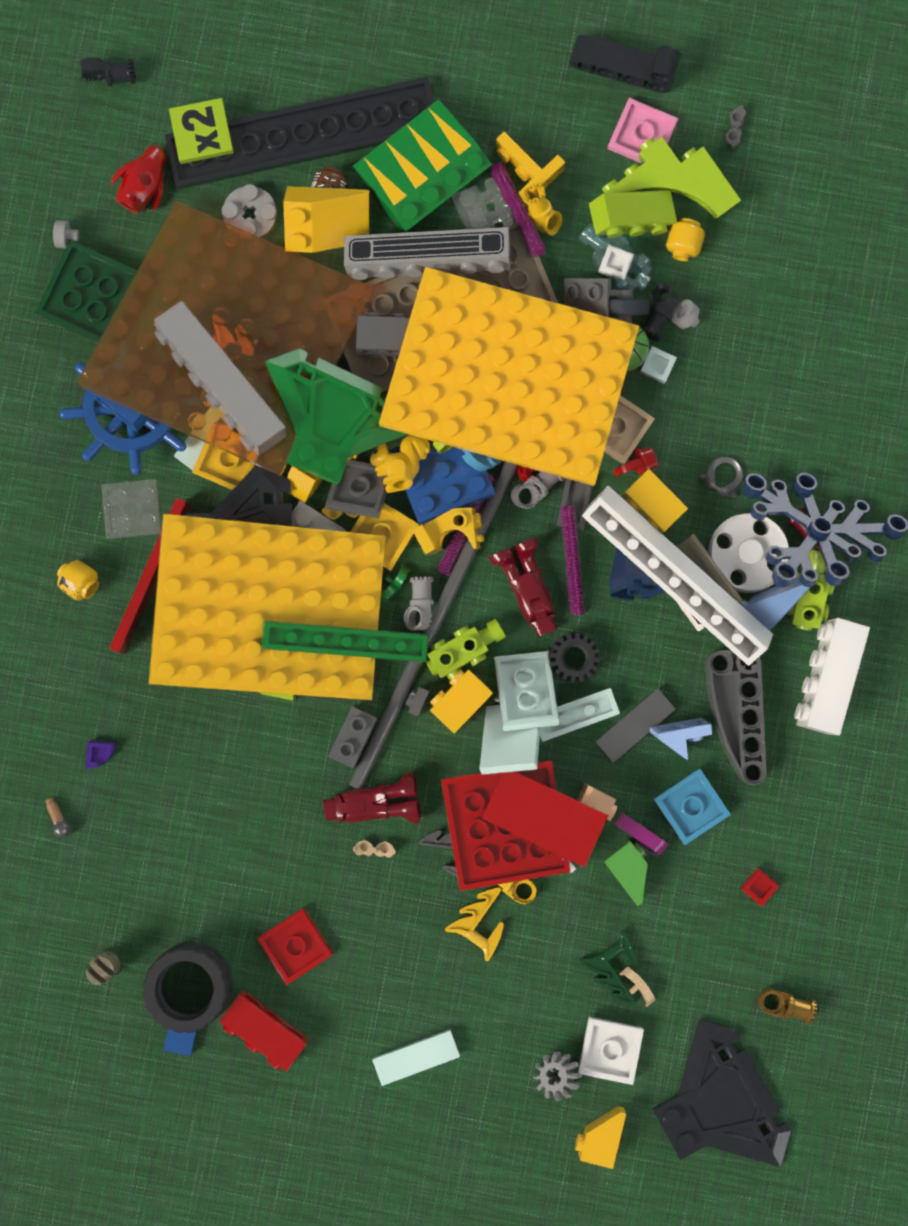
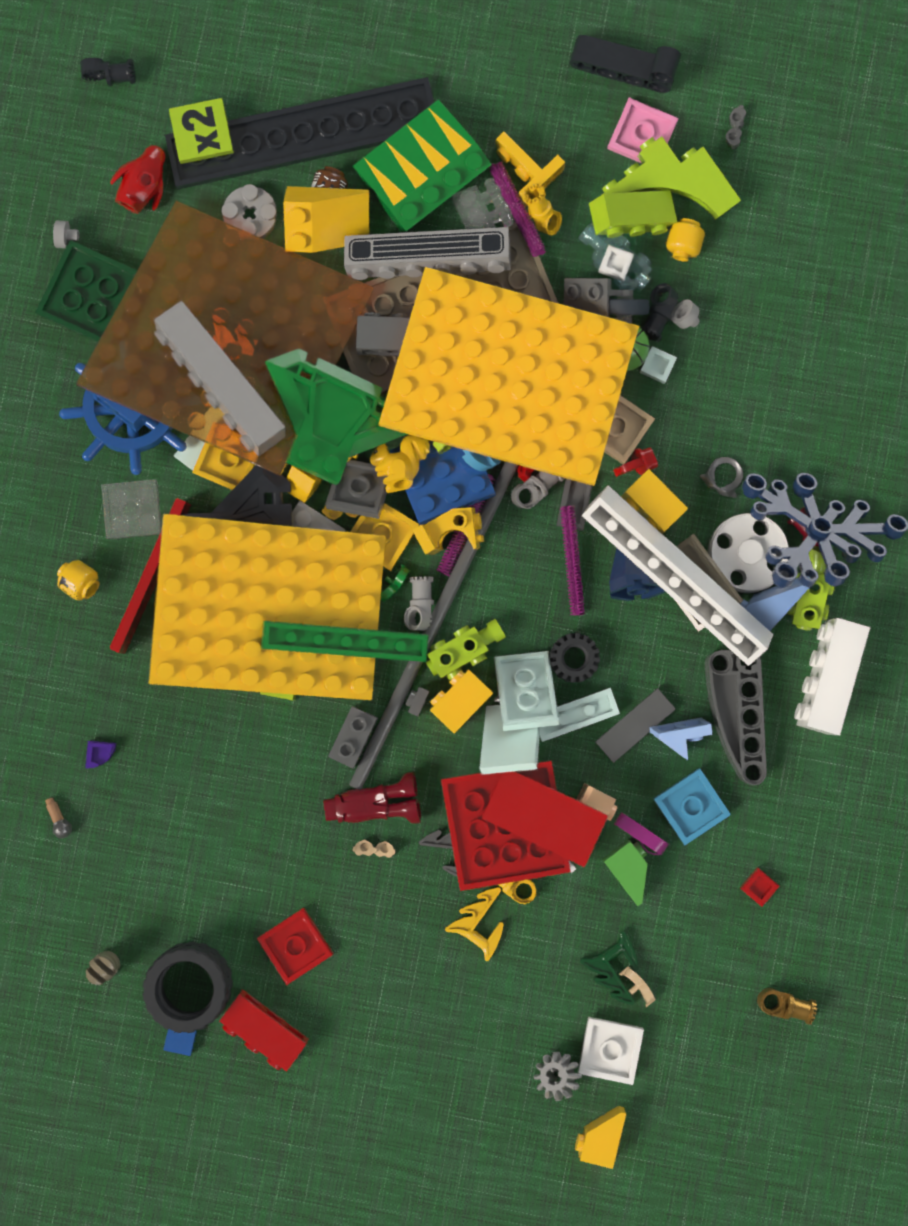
light aqua tile [372,1029,460,1086] -> none
dark red piece [489,537,558,637] -> none
black plate [652,1019,791,1167] -> none

